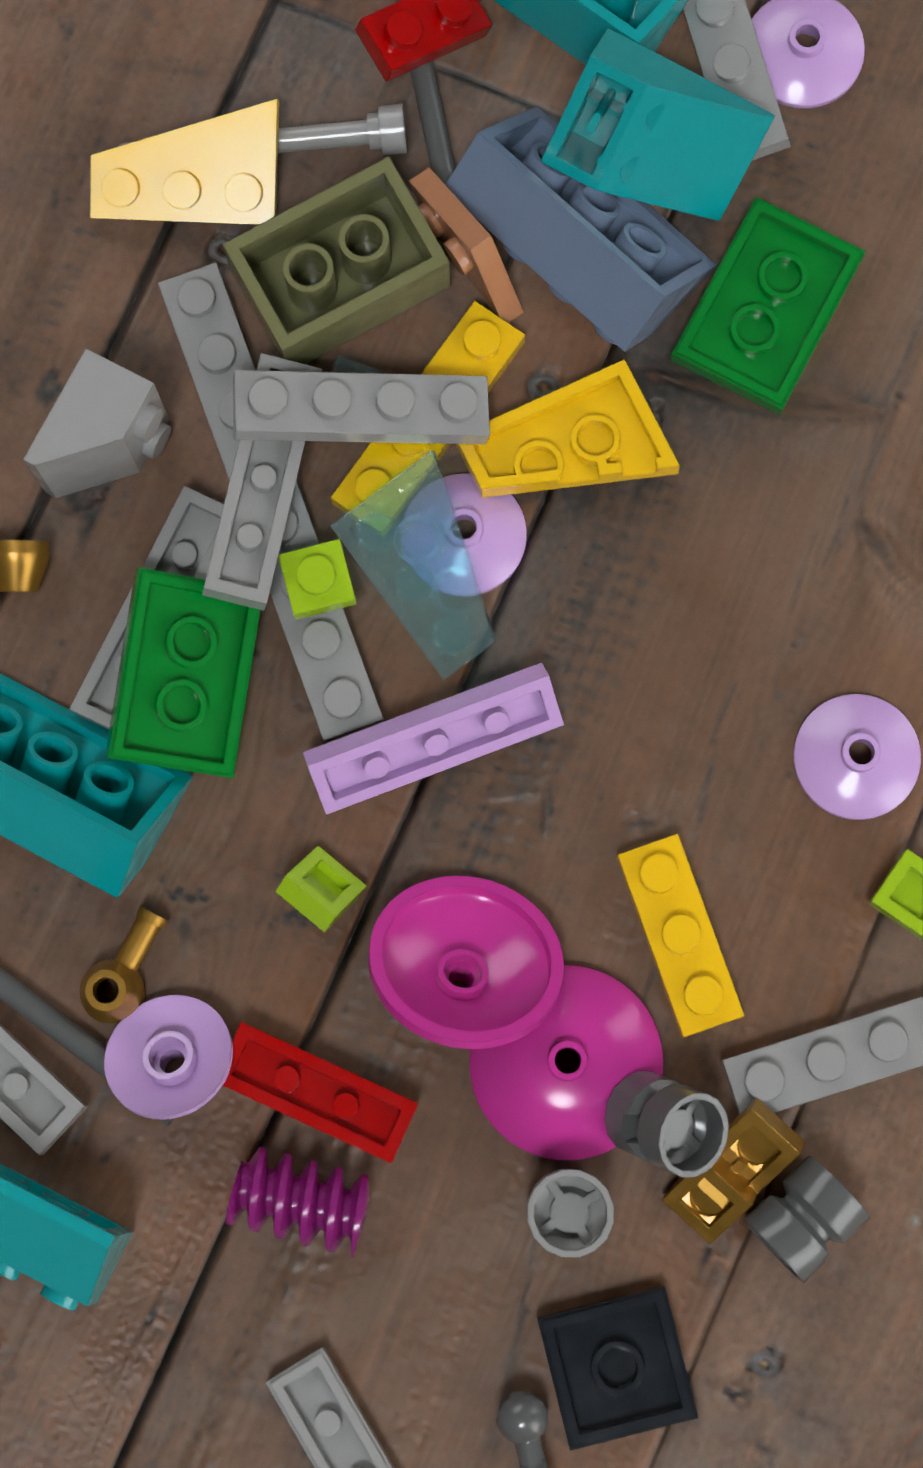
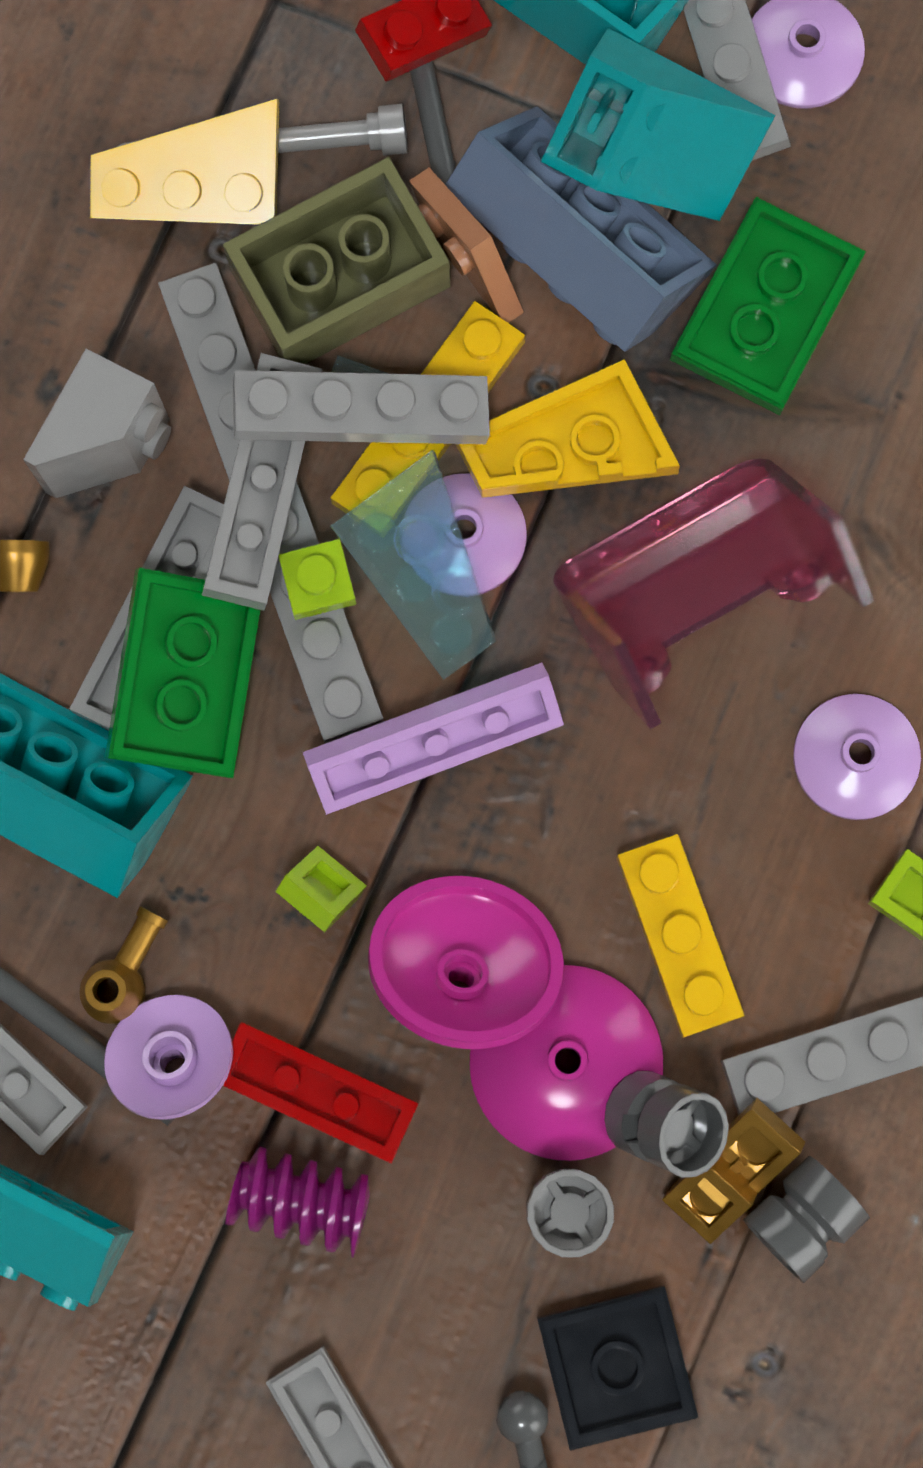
none -> clear pink windscreen [553,459,874,730]

